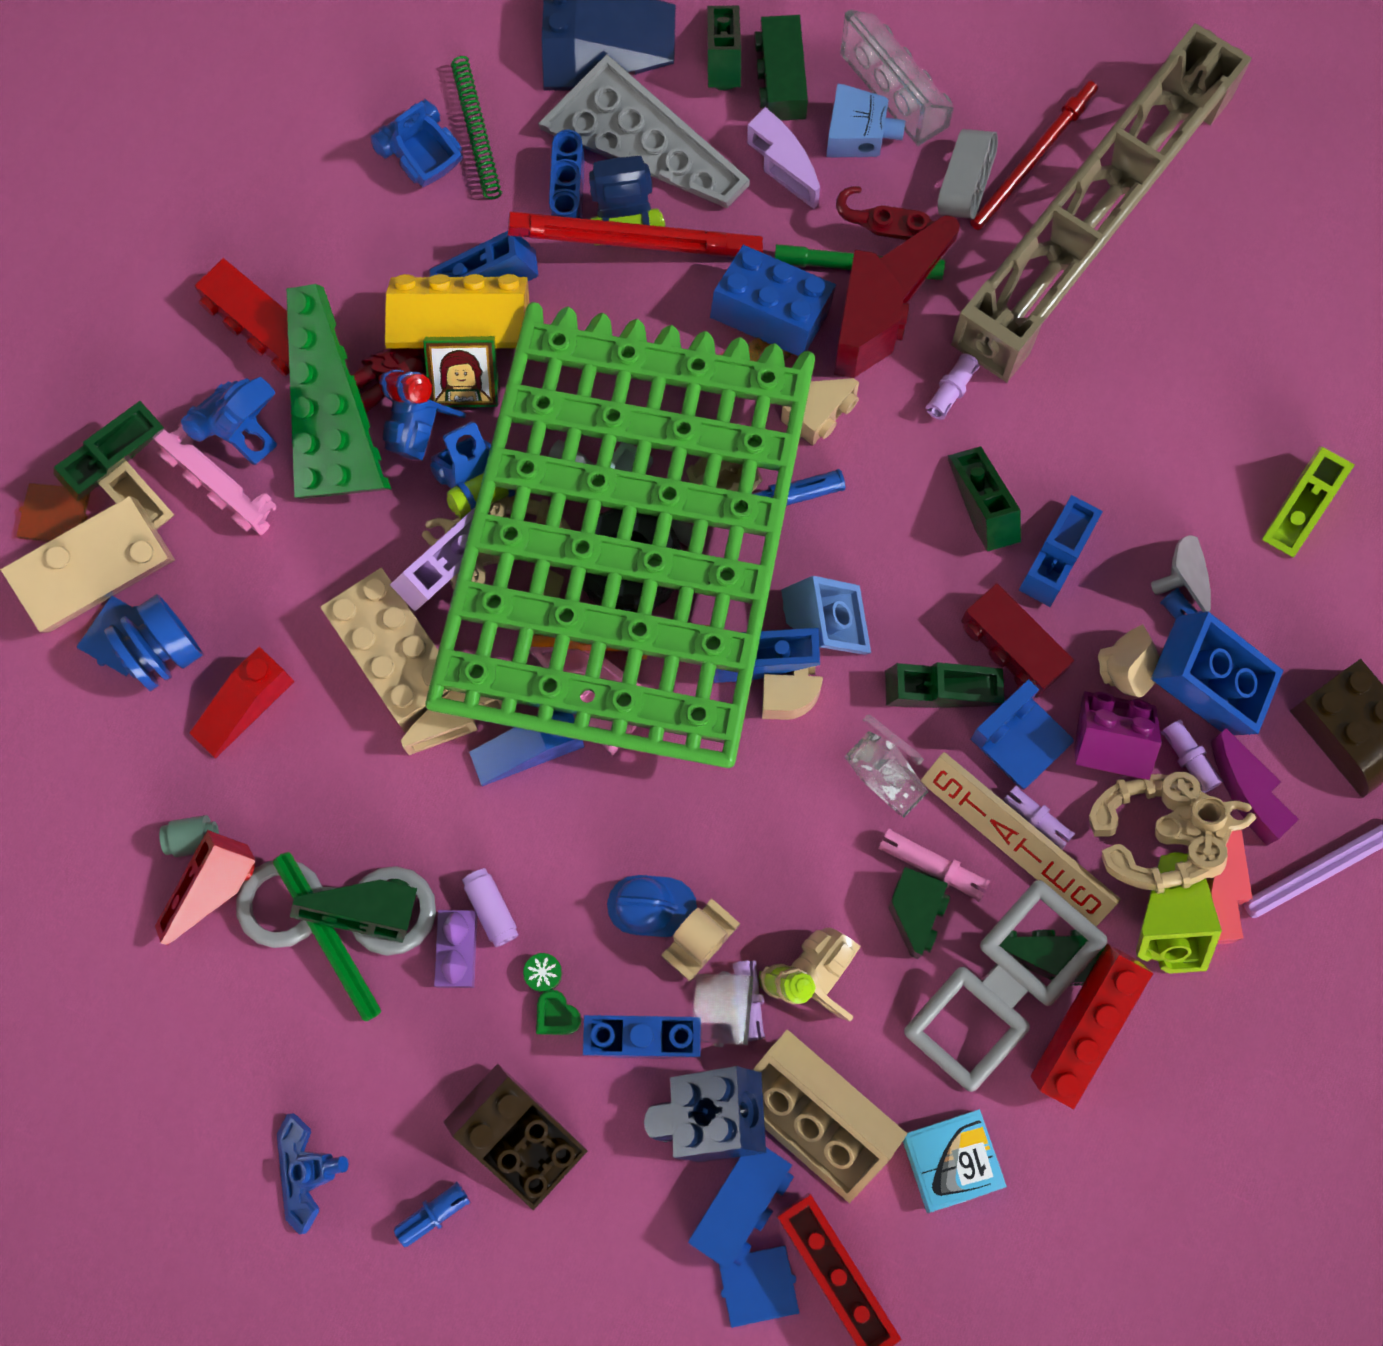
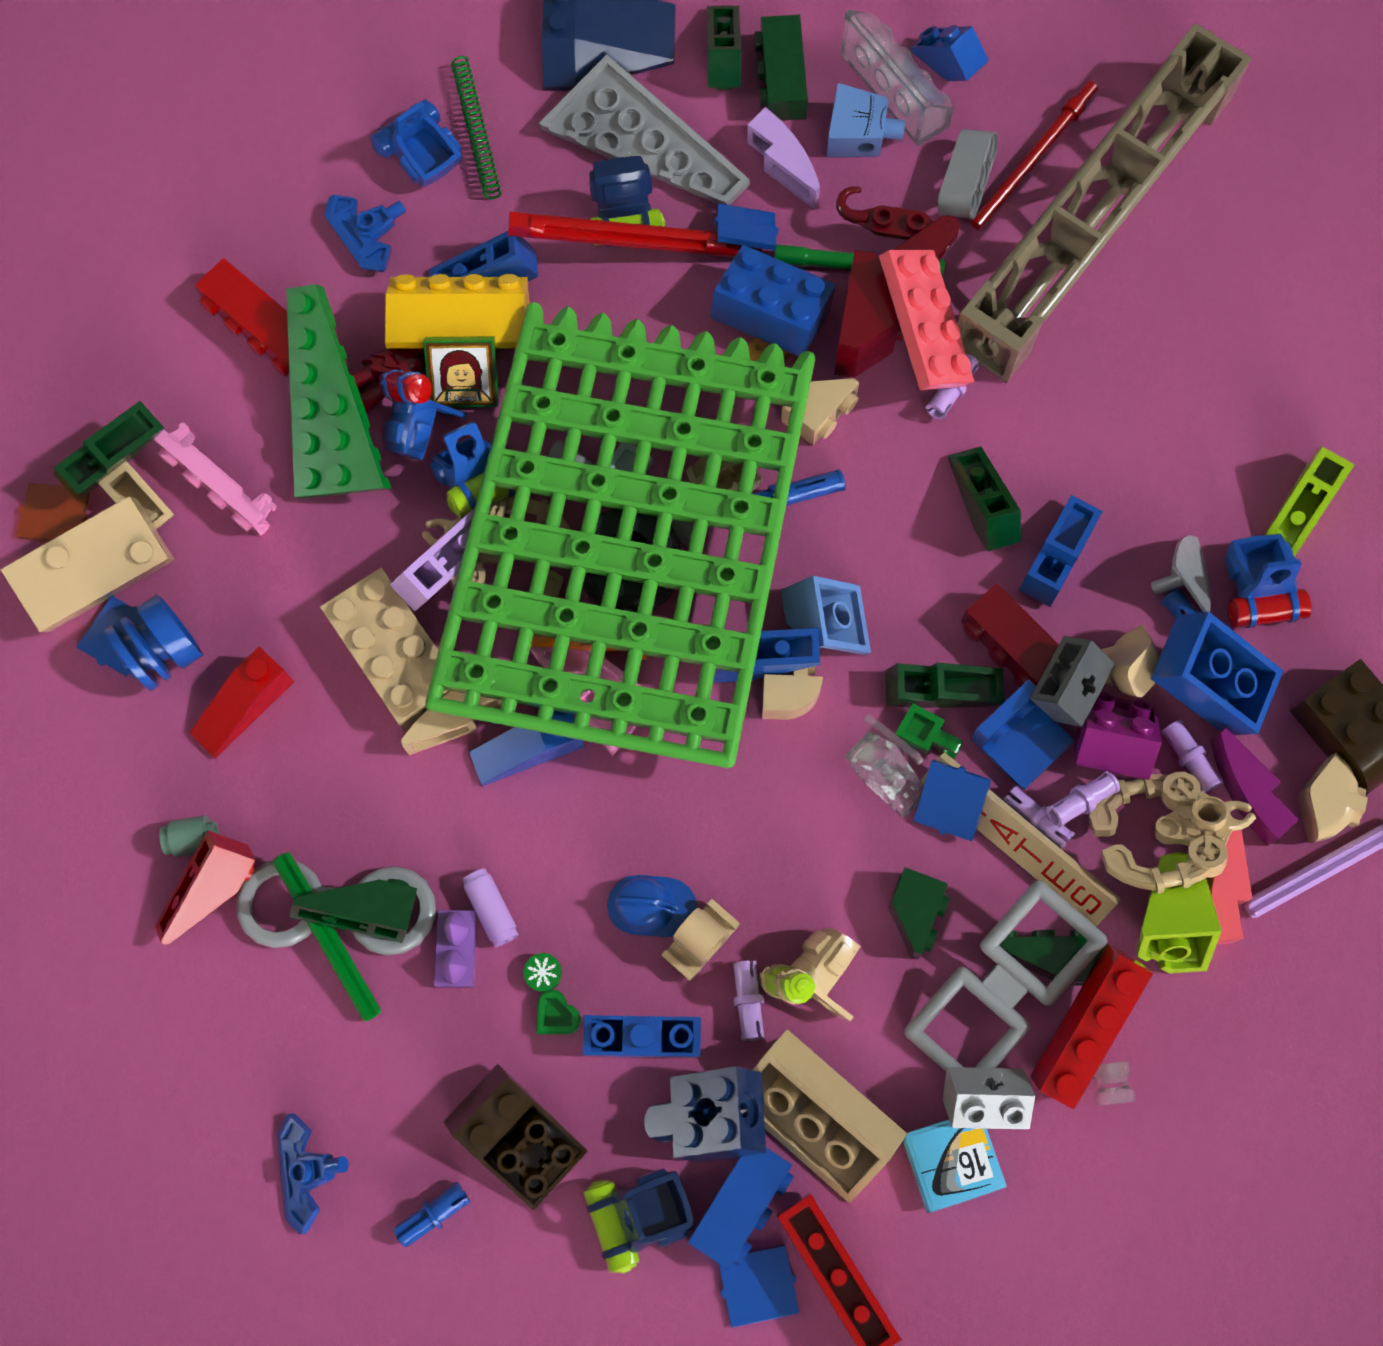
blue piece [181,377,277,465] -> none
blue beam [549,130,585,219] -> none
clear piece [693,971,754,1047] -> none
bright pink pin [878,828,990,902] -> none
none -> blue piece [324,195,406,272]
none -> dark blue piece [583,1168,695,1274]
none -> blue piece [713,203,779,251]
none -> coral plate [879,250,975,390]
none -> green plate [894,703,963,759]
none -> blue slope [910,25,989,81]
none -> blue piece [914,760,991,842]
none -> light grey brick [942,1067,1035,1130]
none -> dark grey brick [1030,636,1115,727]
none -> lavender pin [1046,771,1120,828]
none -> clear wheel [1092,1061,1136,1106]
none -> blue piece [1224,534,1312,628]
none -> tan piece [1298,752,1368,843]

